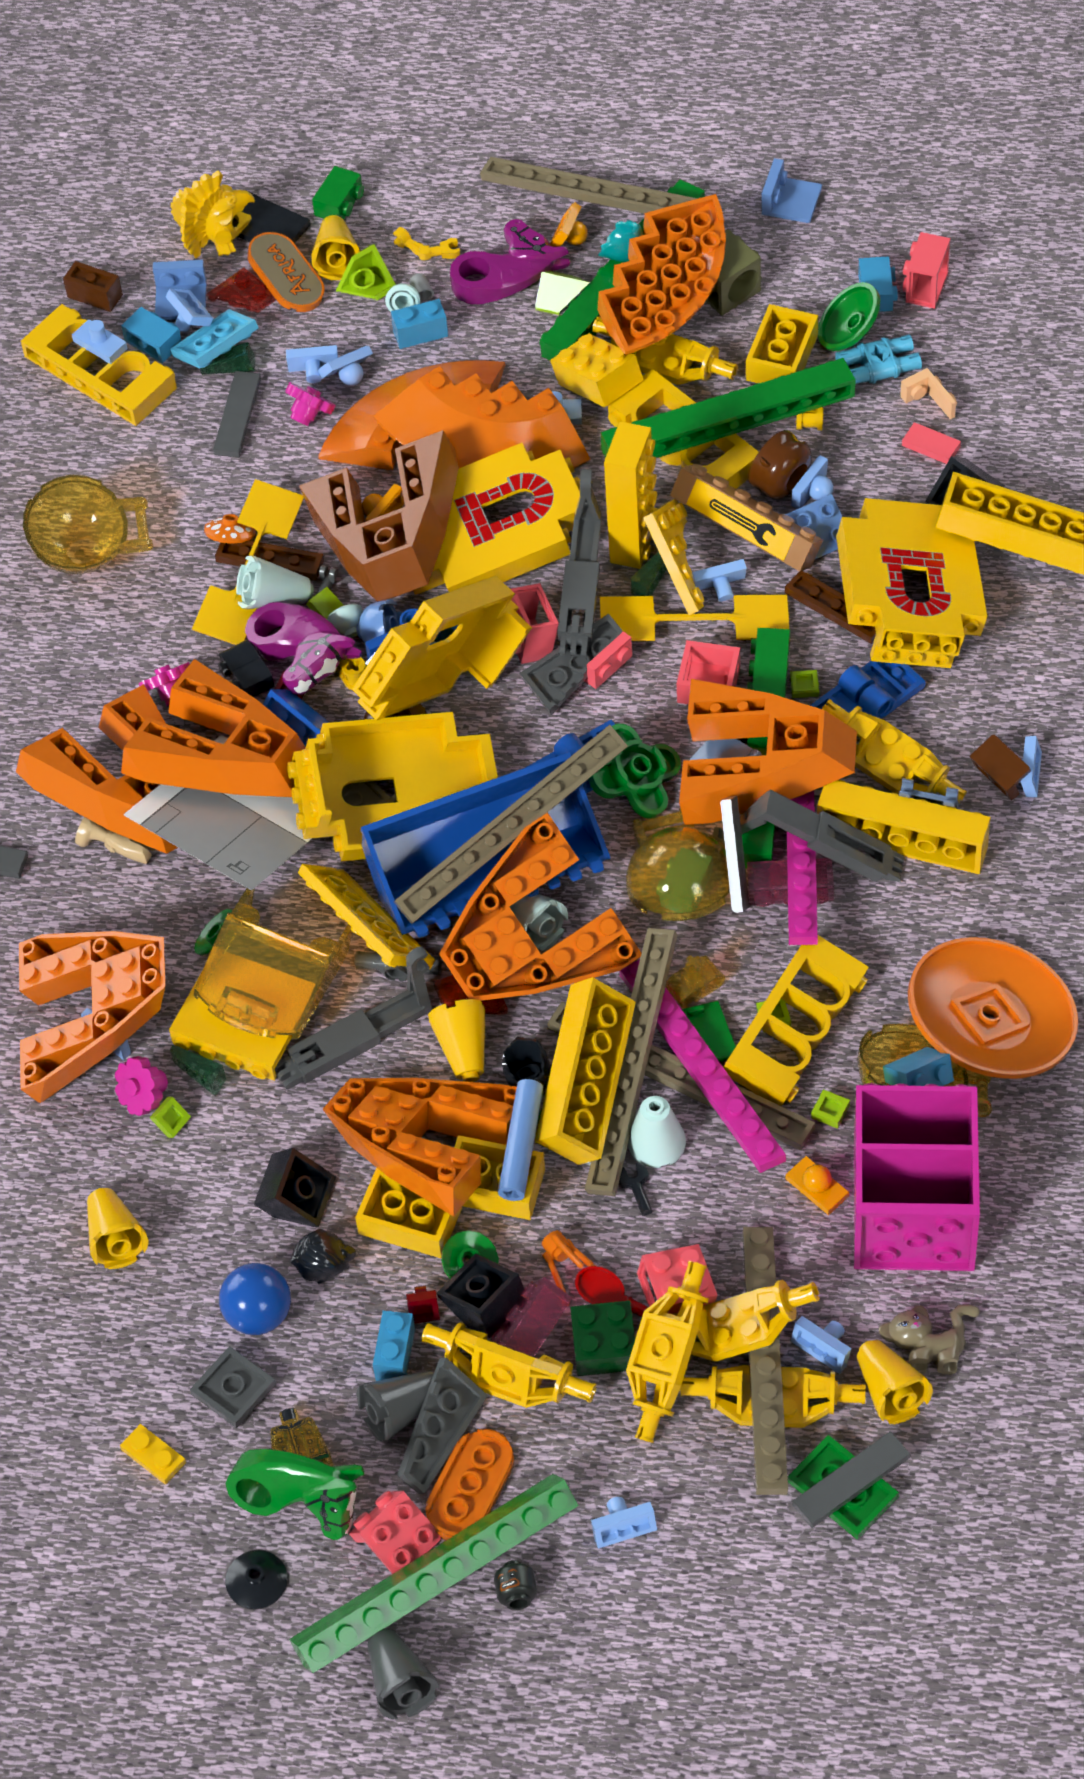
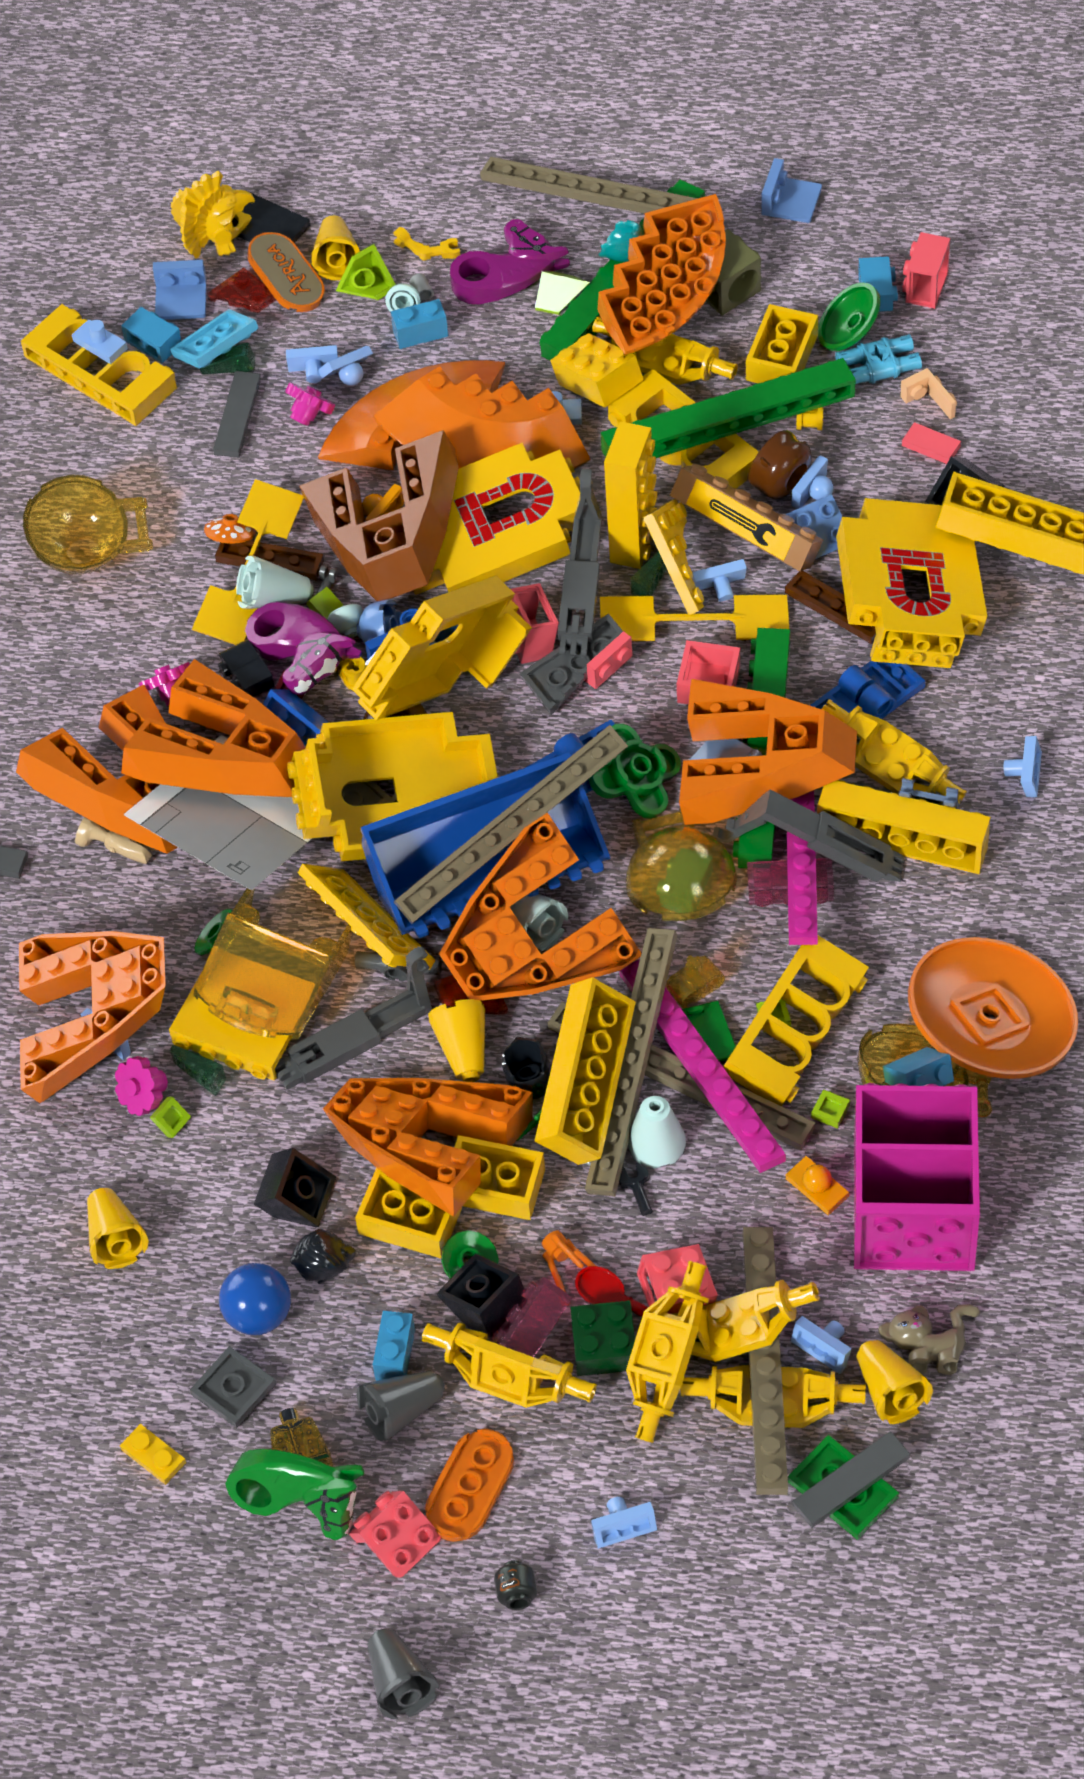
reddish brown panel [63,261,123,312] -> none
light blue tile [166,289,213,332] -> none
black dish [225,1550,288,1609] -> none
brick [289,1474,579,1673] -> none
green brick [312,166,364,220] -> none
dark grey wing [397,1357,488,1494] -> none
dark red tile [406,1285,440,1324] -> none
medium blue piece [498,1079,543,1201] -> none
light orange tile [550,202,588,247] -> none
tile [720,796,750,913] -> none
lime tile [790,670,819,698] -> none
reddish brown panel [969,734,1031,801] -> none

